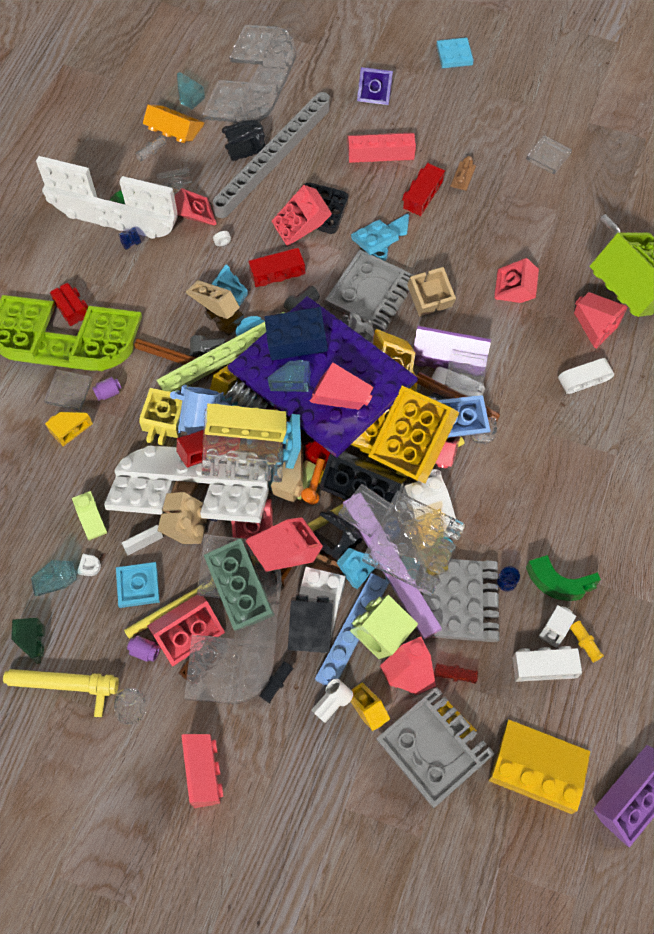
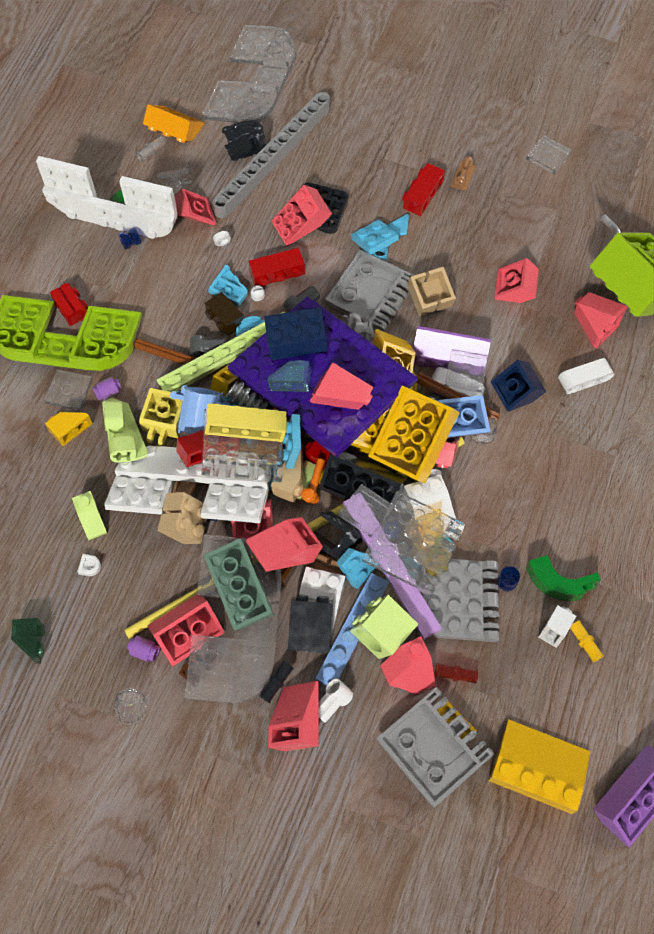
light yellow cylinder [3,669,119,717] -> none
clear light blue slope [31,560,77,596] -> none
medium azure plate [116,562,160,608] -> none
white tile [122,525,163,555] -> none
clear light blue slope [177,72,205,110] -> none
coral slope [181,734,224,808] -> none
tan slope [186,280,240,319] -> none
coral slope [347,132,416,163] -> none
yellow slope [350,682,390,731] -> none
dark purple slope [357,67,393,105] -> none
medium azure plate [436,38,473,68] -> none
white brick [512,646,582,682] -> none
none -> yellowish green panel [102,397,148,463]
none -> white hinge [251,285,265,301]
none -> coral slope [268,681,319,752]
none -> dark blue slope [491,360,546,412]

